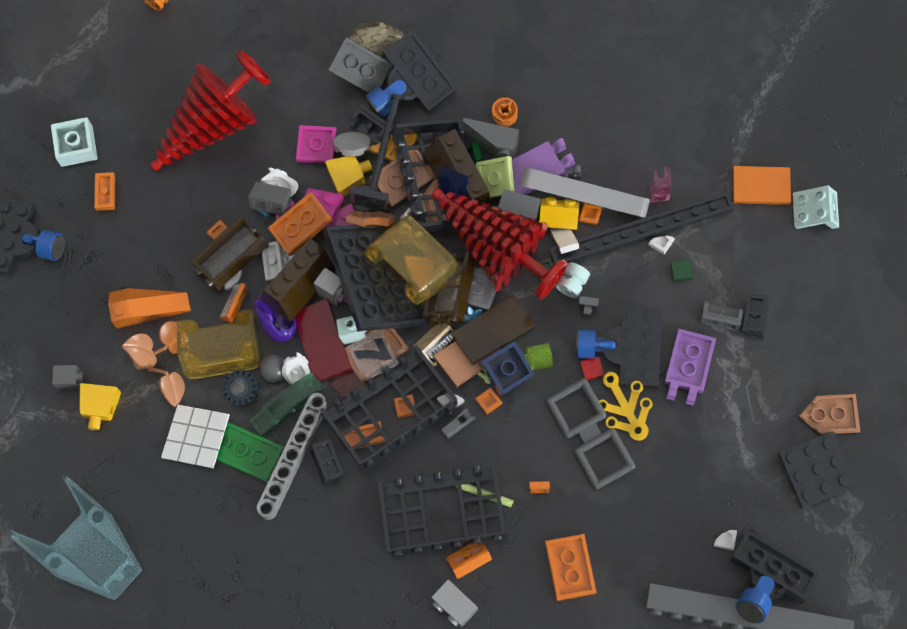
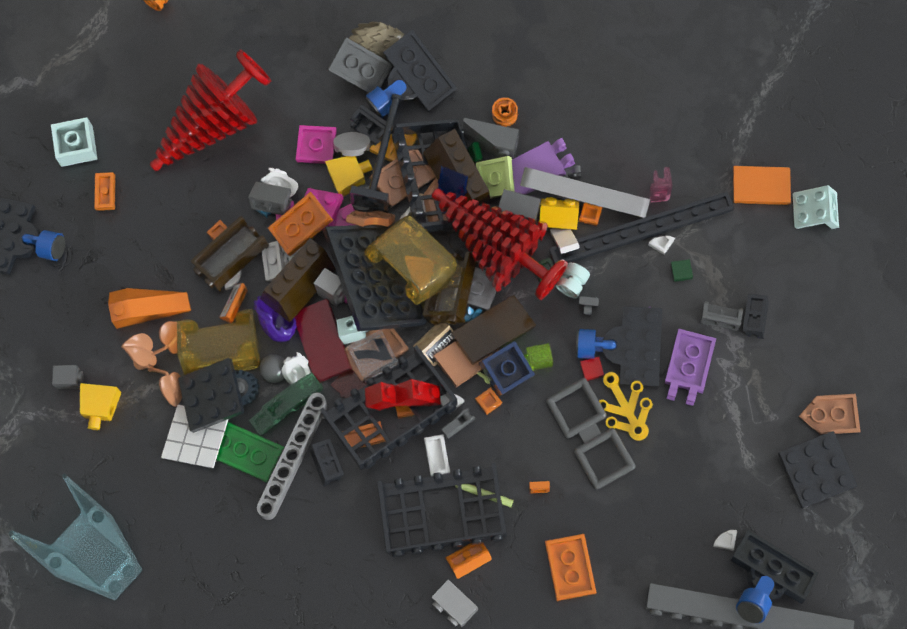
none -> black plate [178,358,245,433]
none -> red arch [365,379,441,410]
none -> white tile [424,434,450,476]

